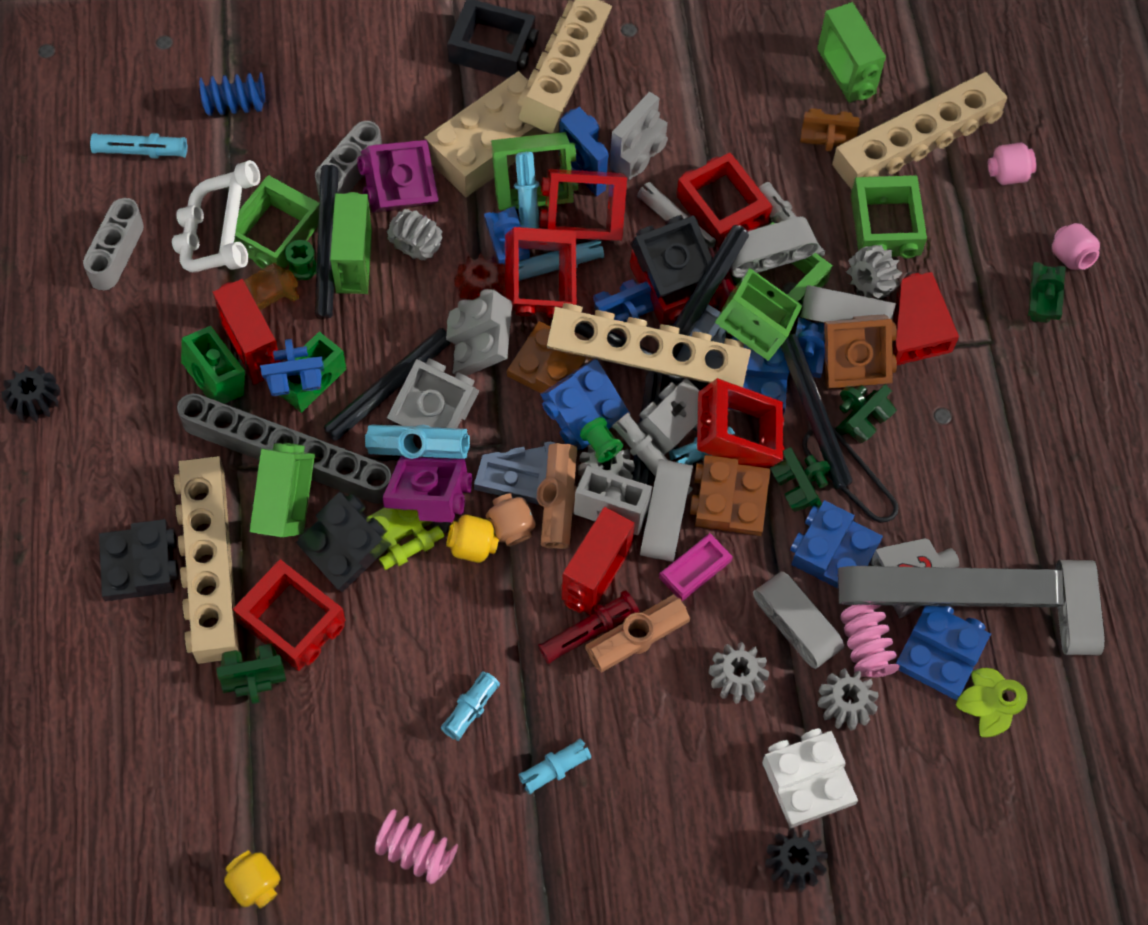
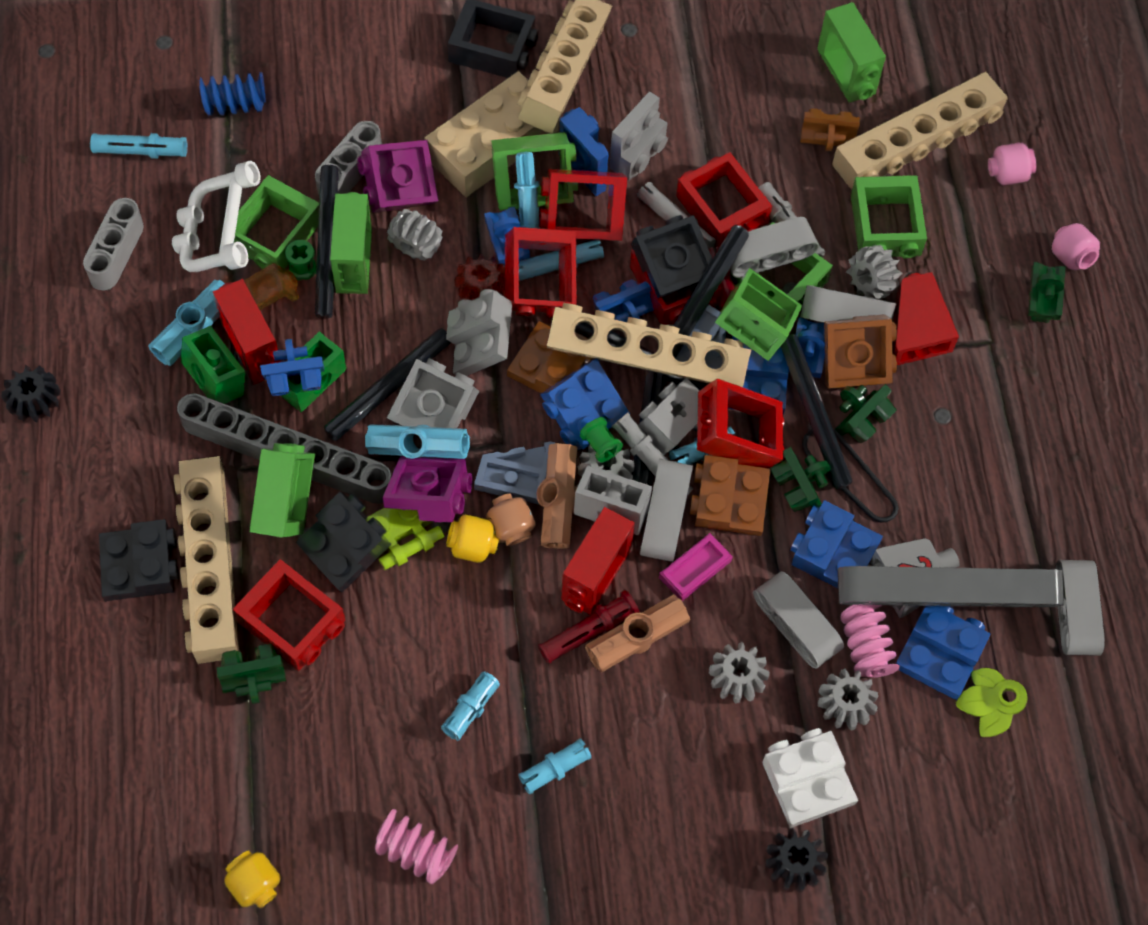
none -> medium azure piece [148,280,225,366]

